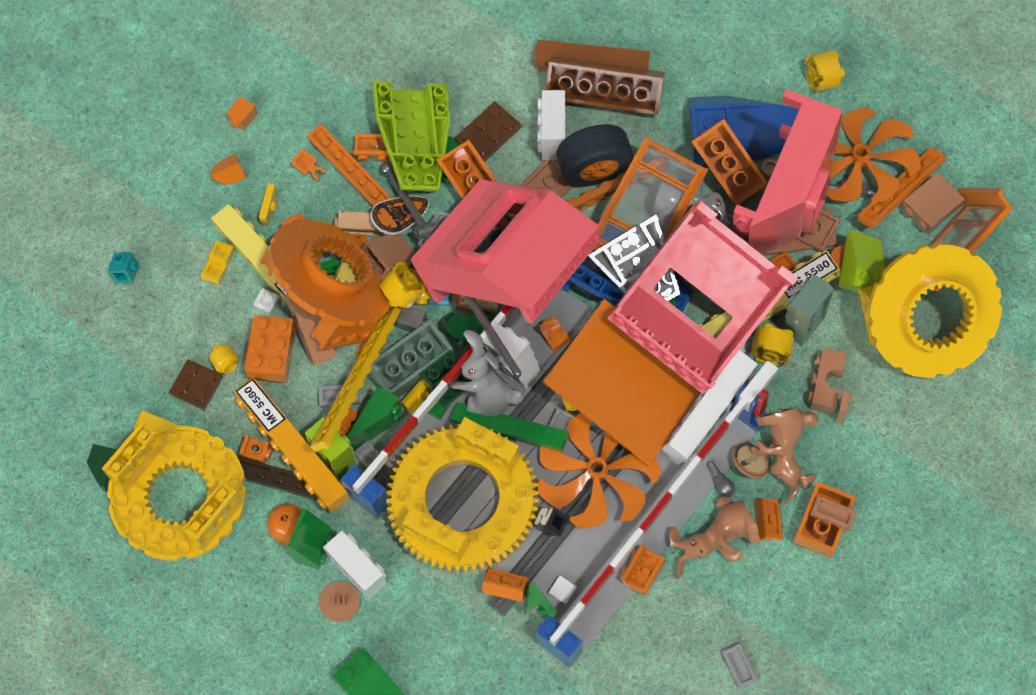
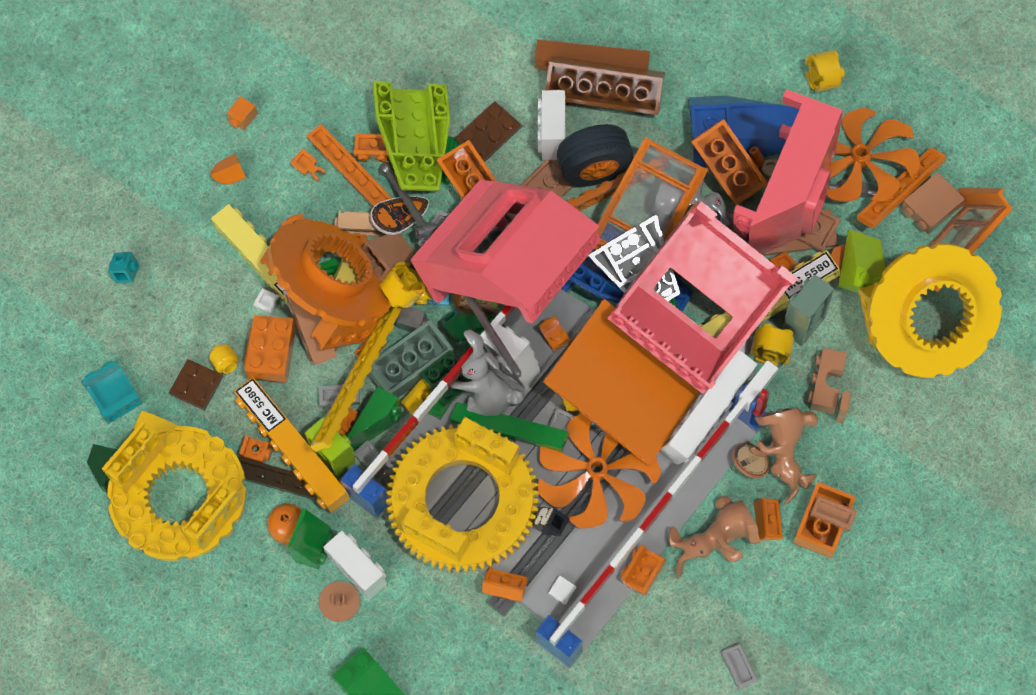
yellow slope [201,240,234,285] -> none
yellow plate [259,183,277,227] -> none
green slope [523,582,559,619] -> none
flat silver piece [707,461,735,497] -> none
none -> teal panel [82,360,143,424]
none -> orange arm [749,147,765,170]

